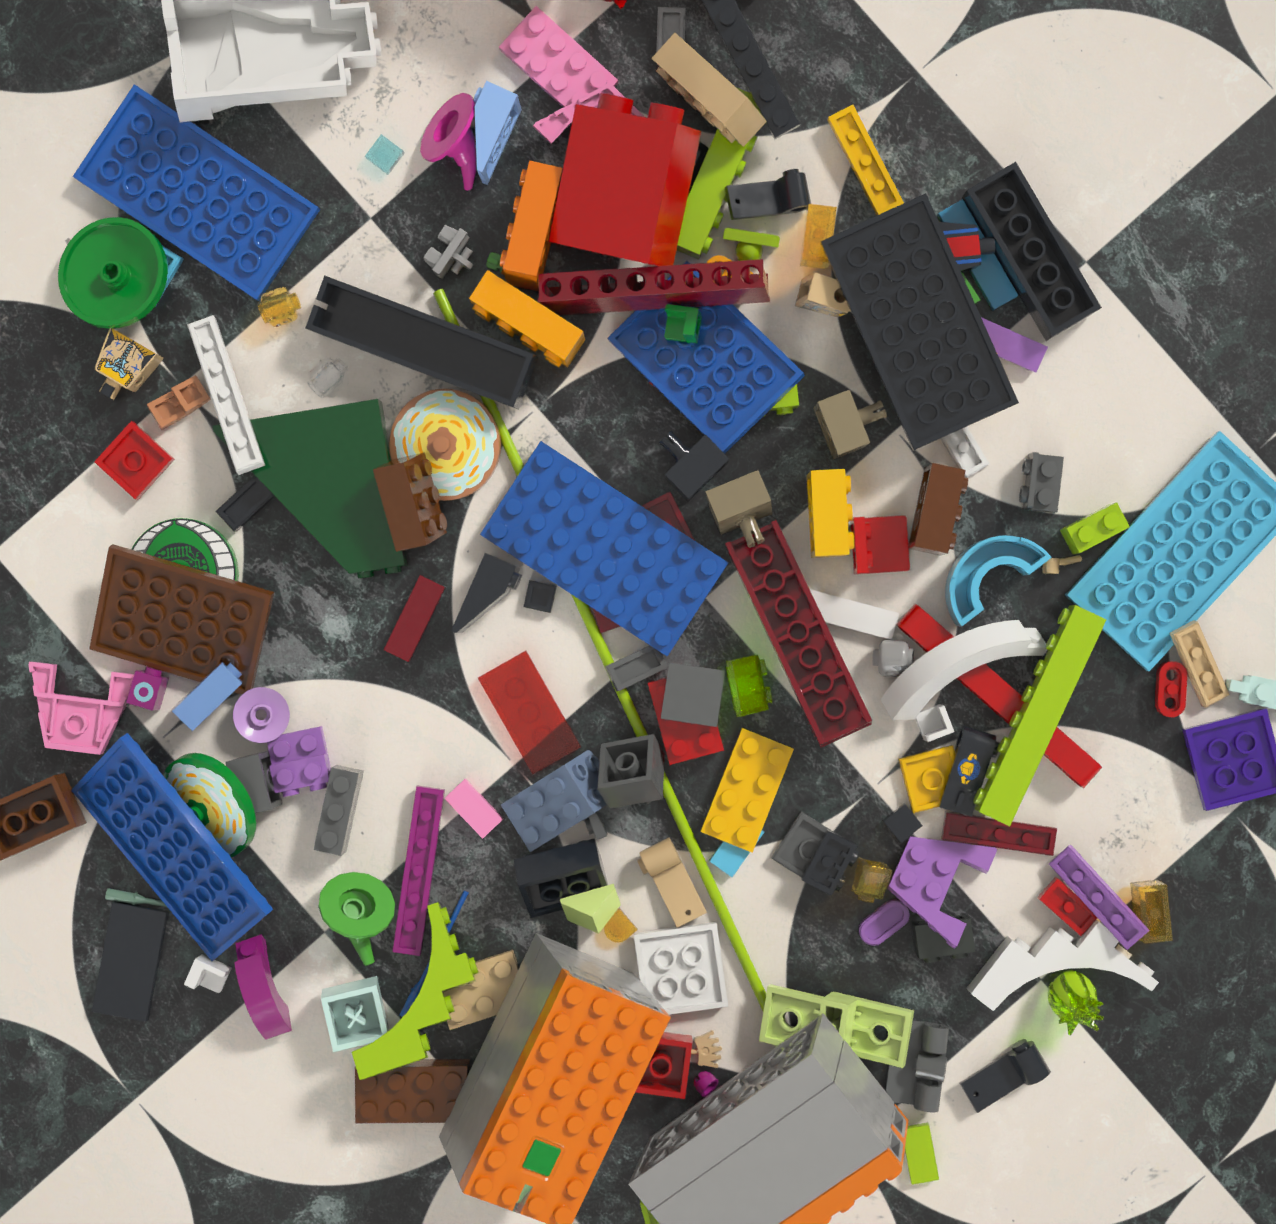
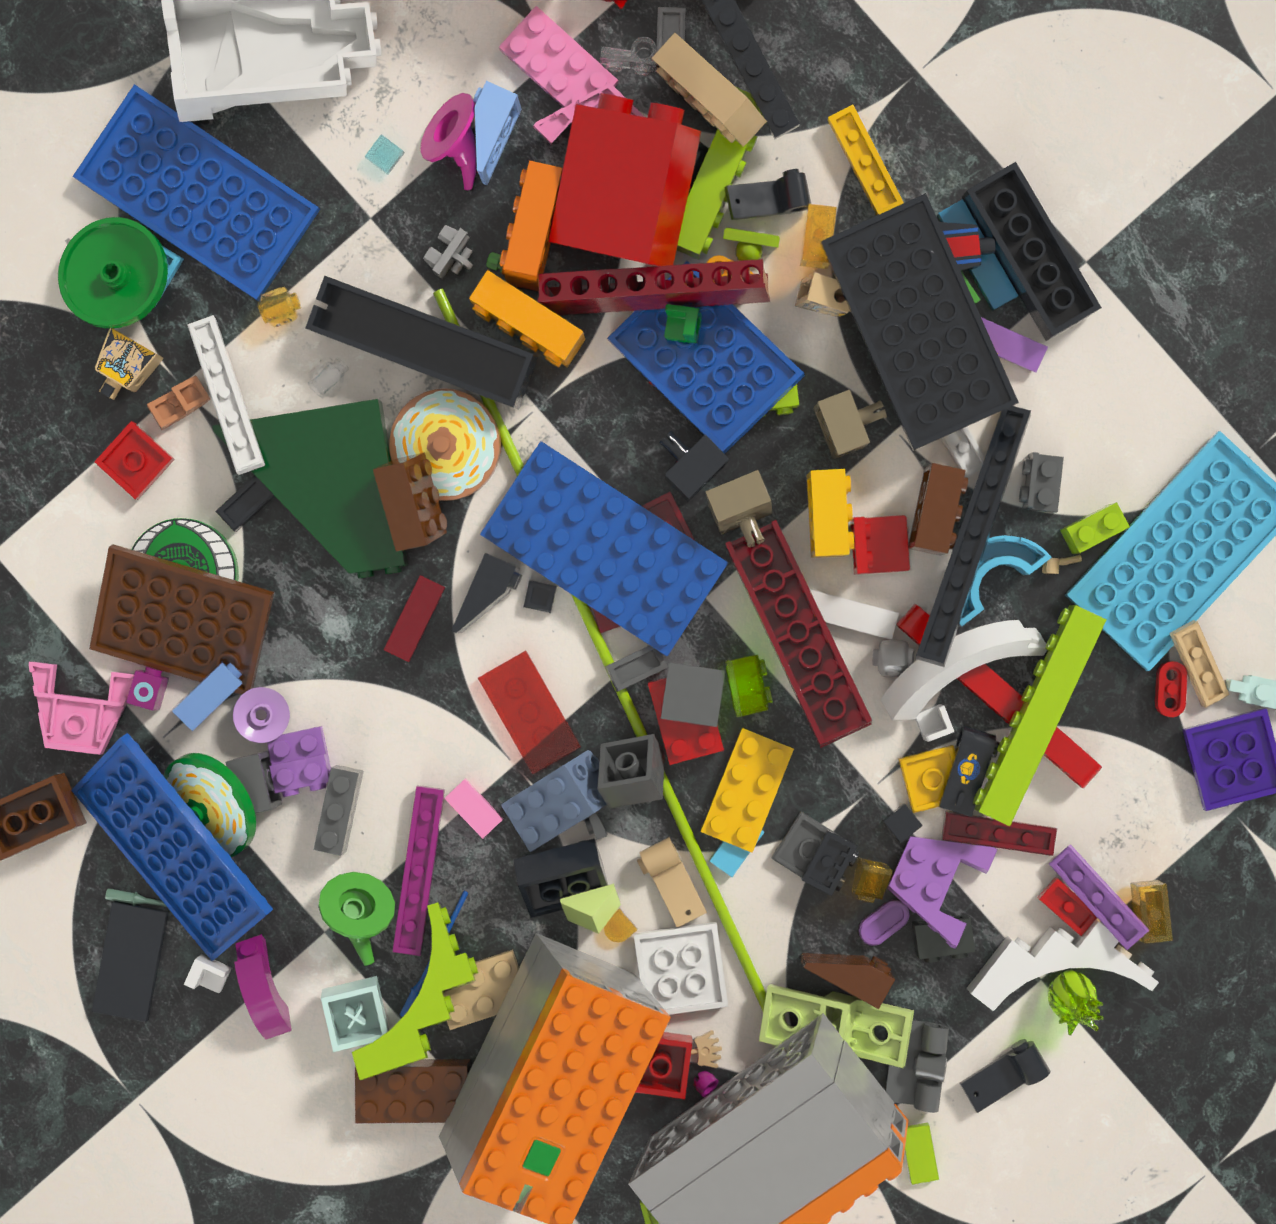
none -> clear plate [600,37,657,75]
none -> reddish brown slope [800,953,895,1009]
none -> black plate [916,406,1031,667]

